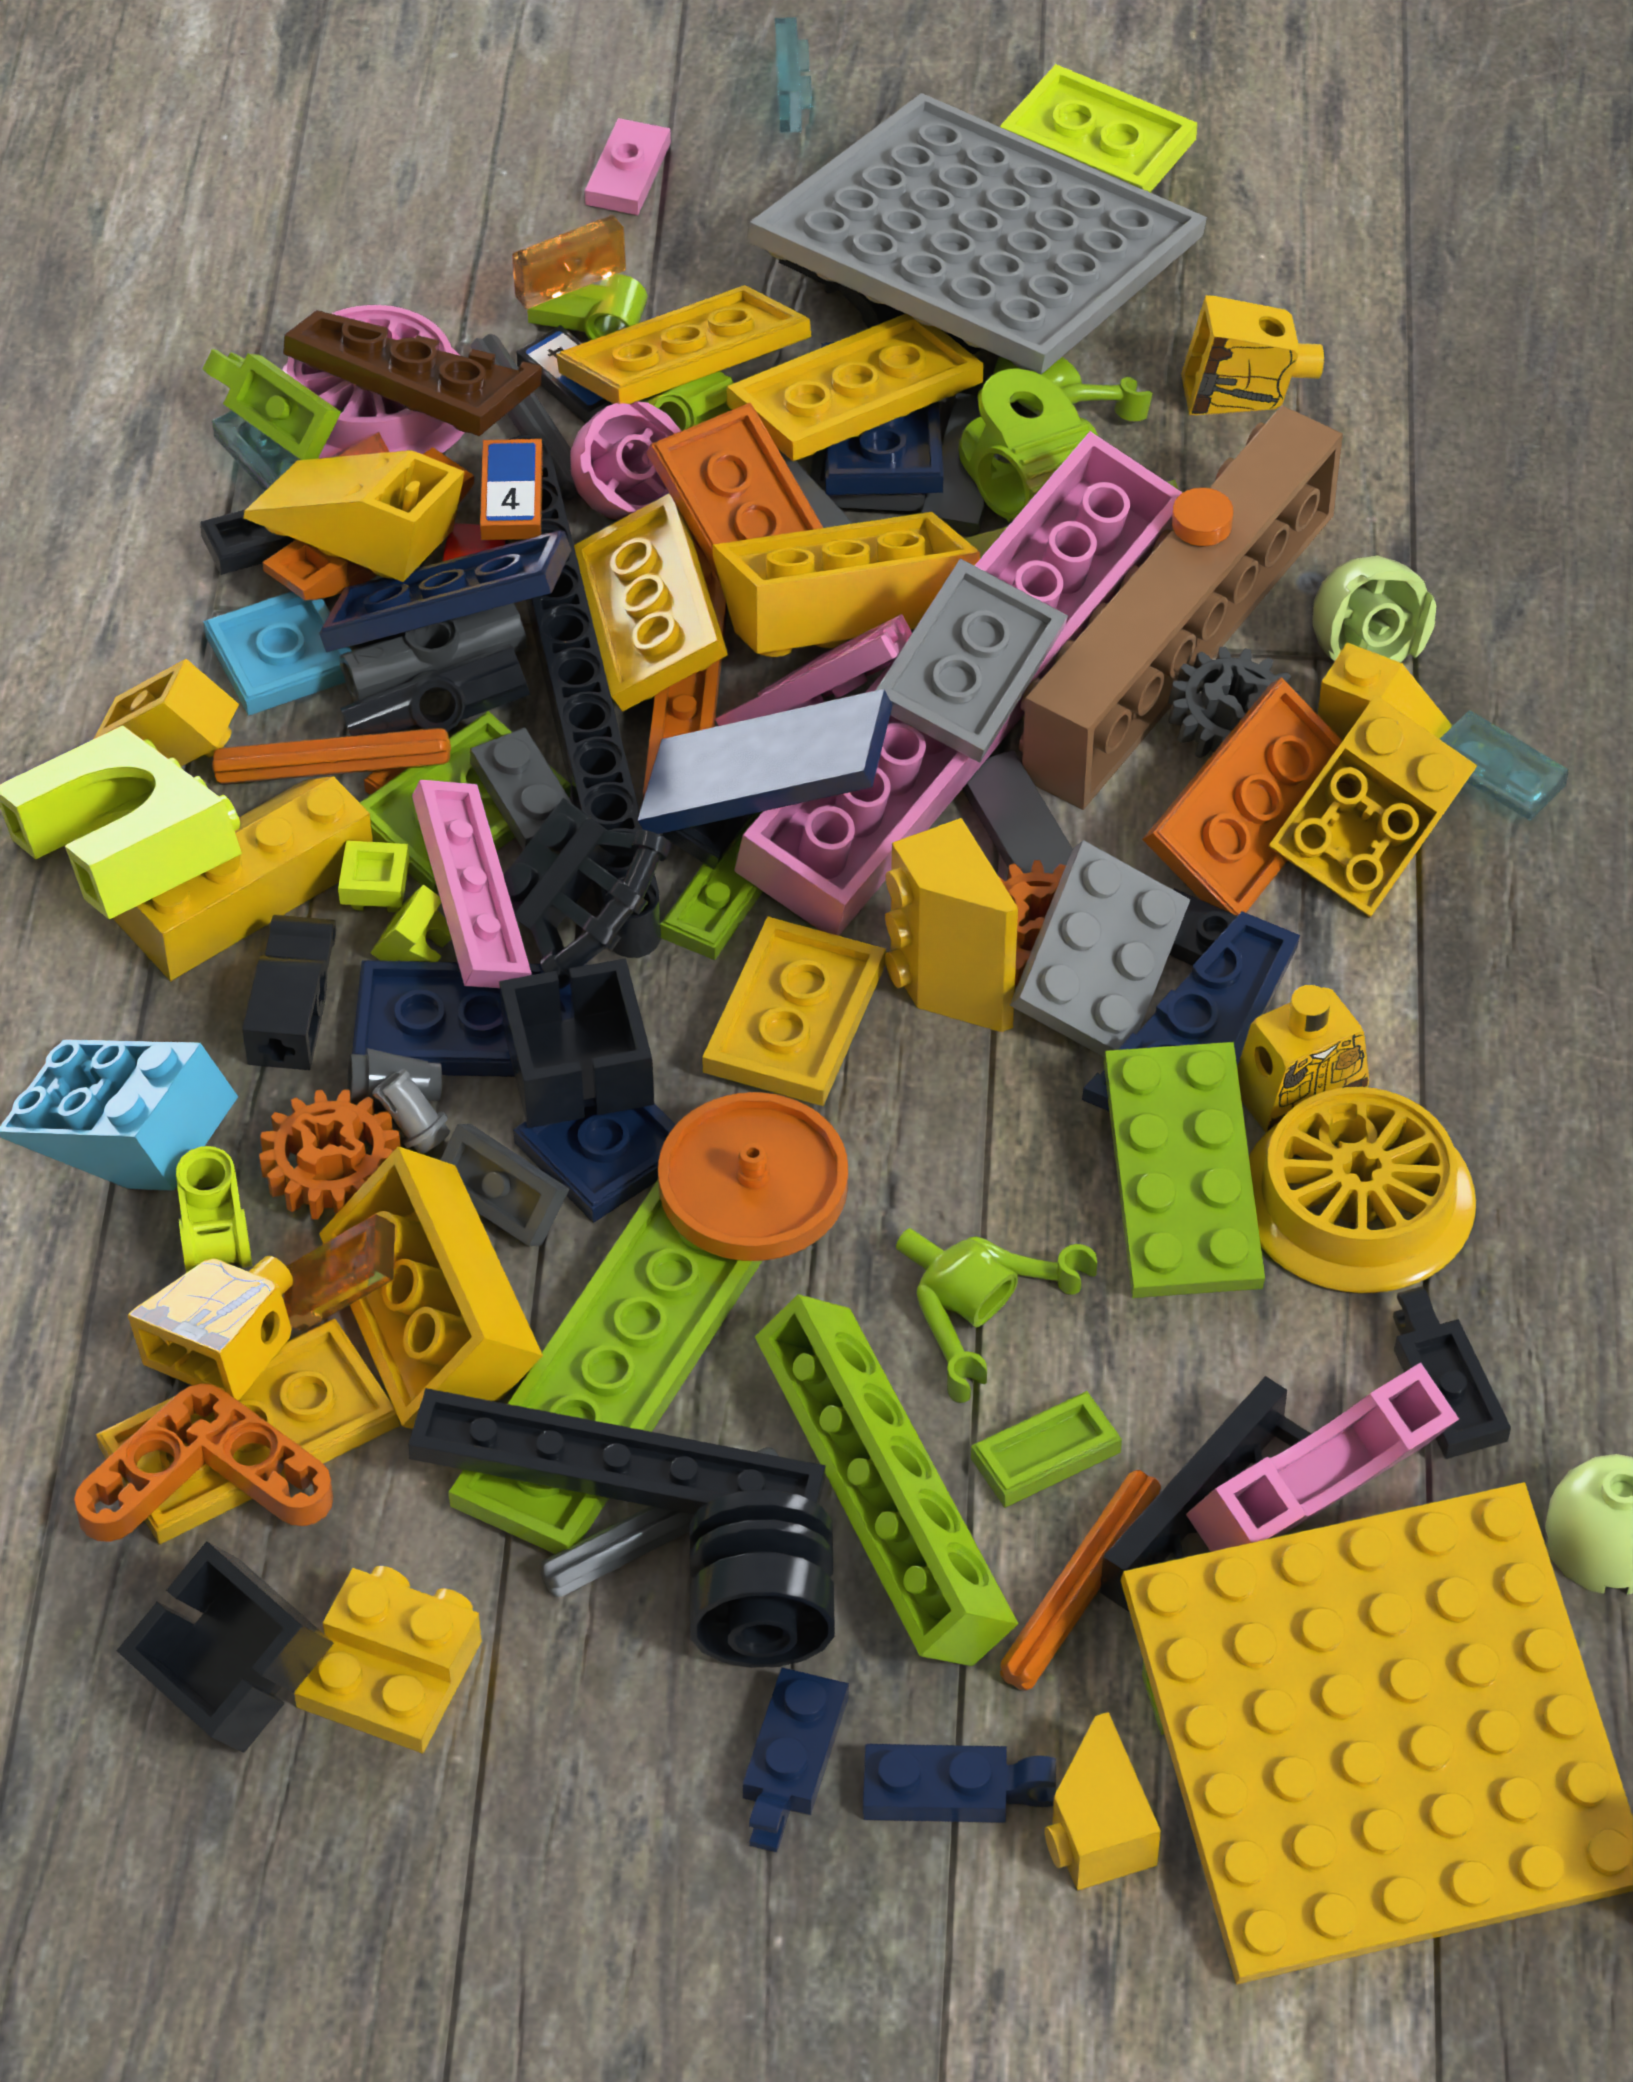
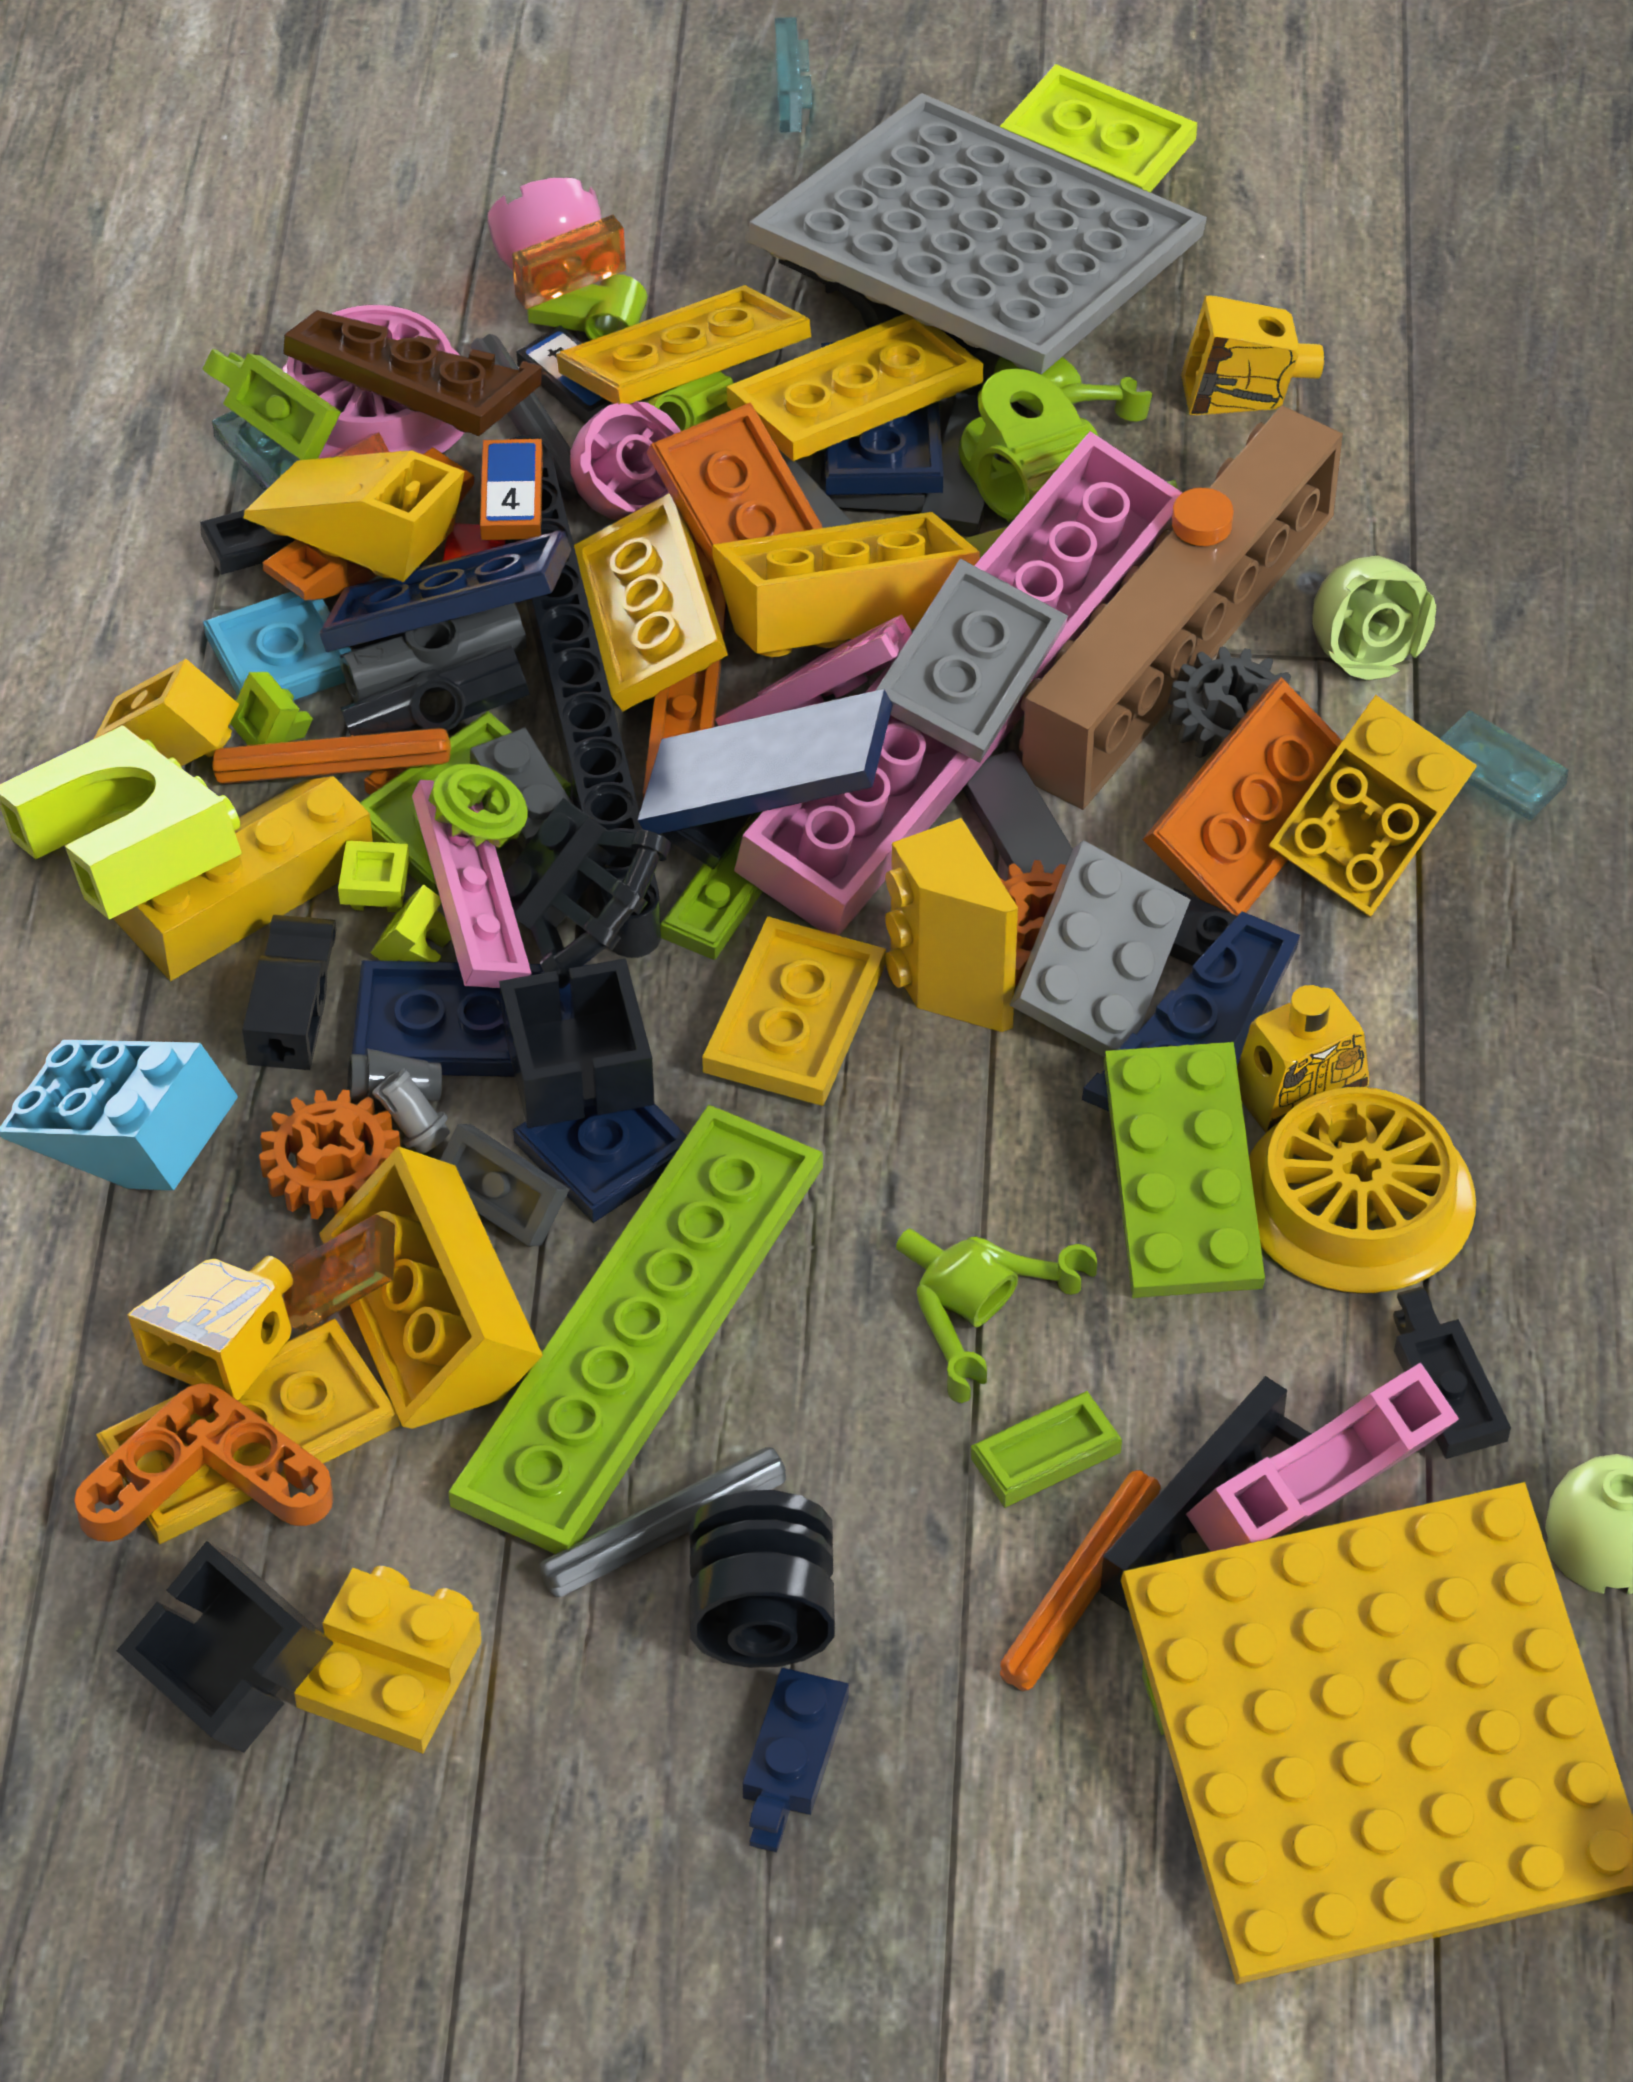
neon yellow piece [176,1146,253,1273] -> none
black plate [408,1388,826,1515] -> none
bright pink plate [585,118,671,215] -> none
orange piece [658,1092,848,1261] -> none
lime brick [755,1294,1019,1666] -> none
dark blue plate [863,1744,1056,1823] -> none
yellow slope [1045,1712,1161,1891] -> none
yellow slope [1318,642,1452,742] -> none
none -> lime tile [230,672,313,745]
none -> lime gear [428,764,528,848]
none -> bright pink cylinder [488,178,602,280]

